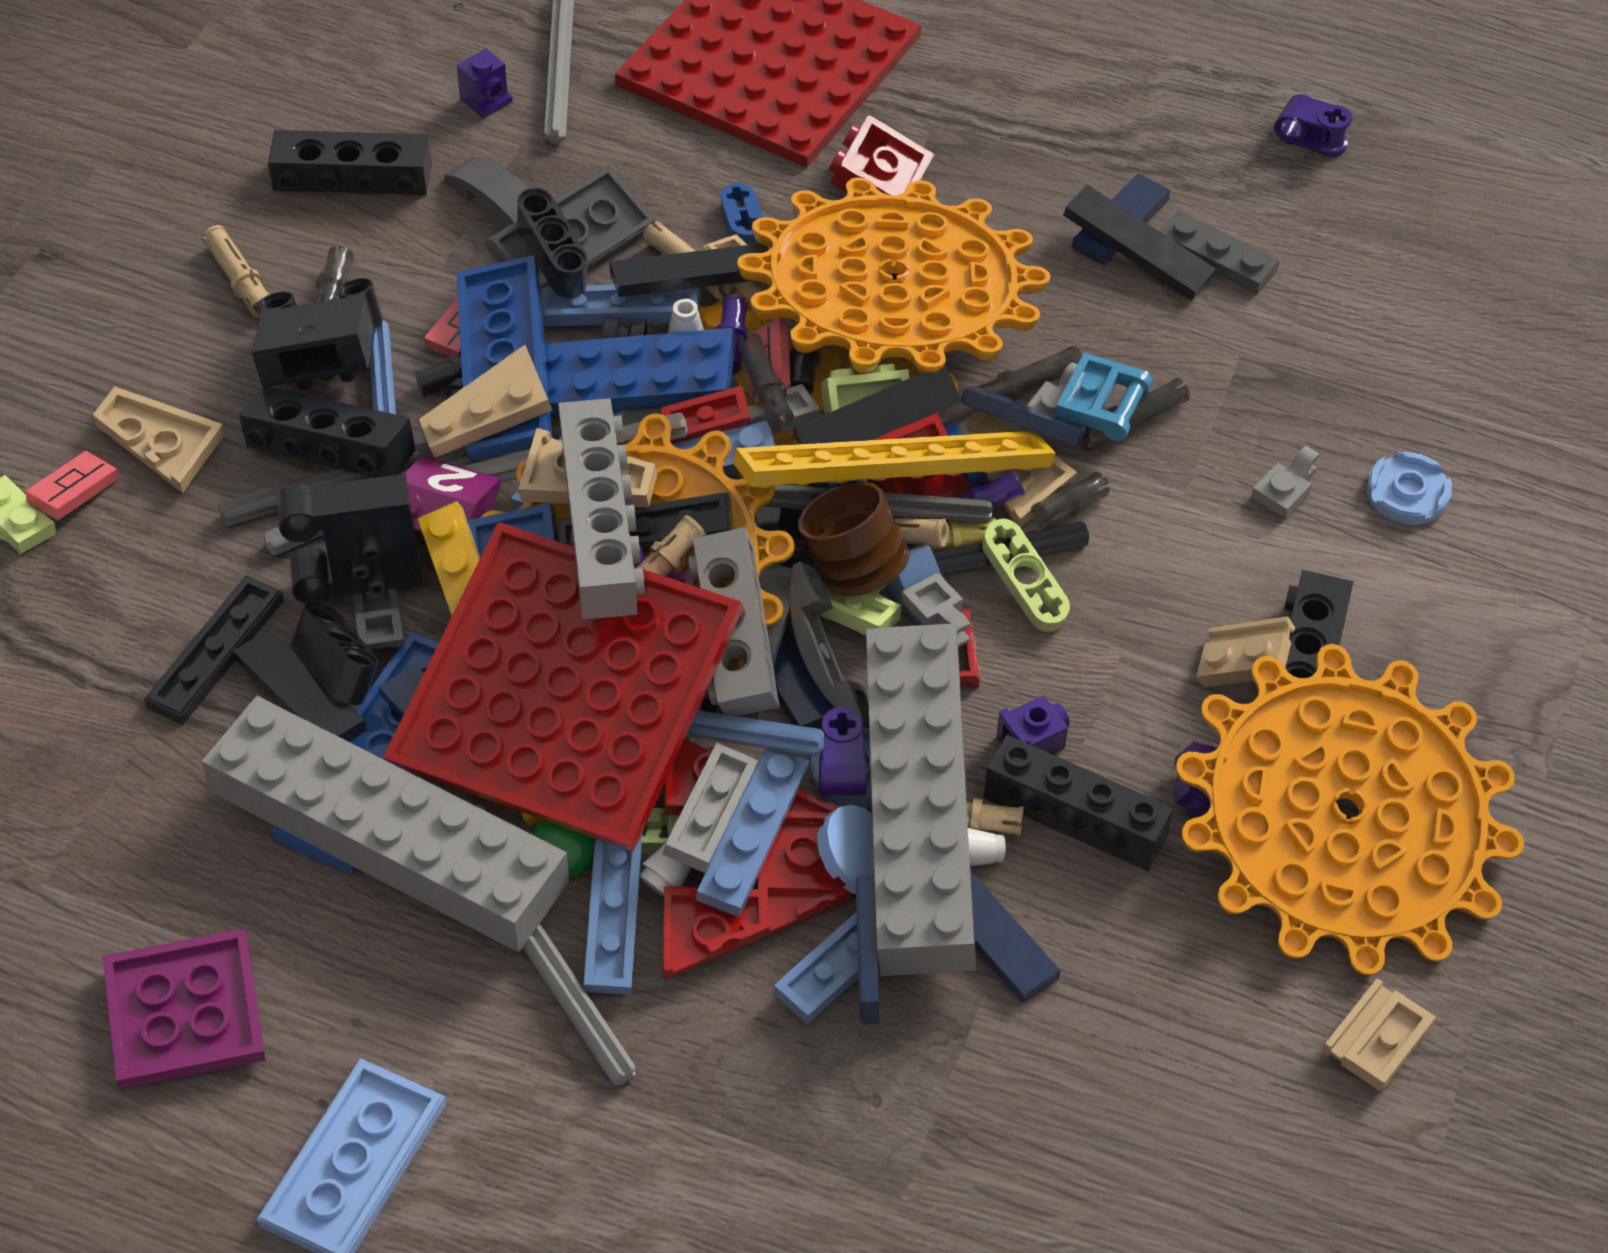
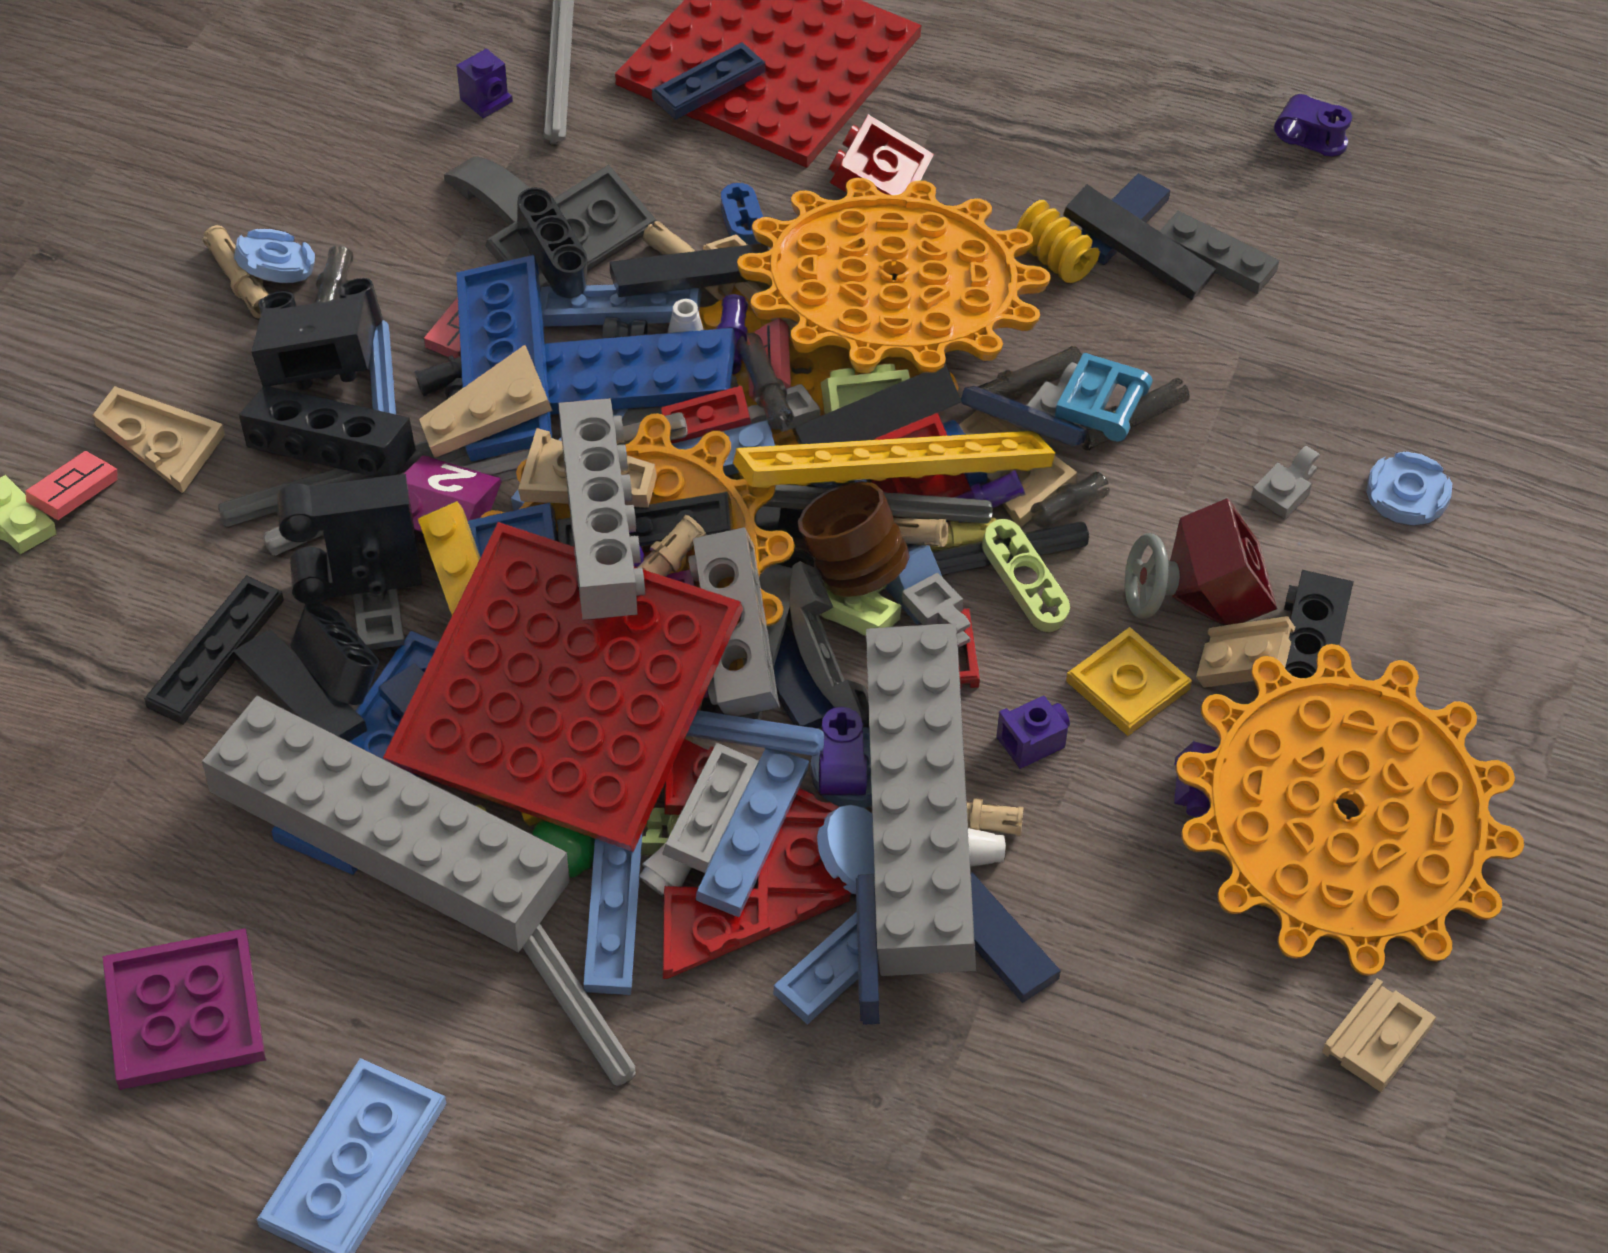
black brick [268,130,432,195] -> none
black pin [788,346,820,394] -> none
black brick [983,735,1173,872] -> none
none -> light blue tile [234,229,315,283]
none -> dark blue tile [652,42,765,120]
none -> yellow piece [1016,200,1100,283]
none -> yellow tile [1066,627,1192,736]
none -> dark red piece [1125,498,1278,626]

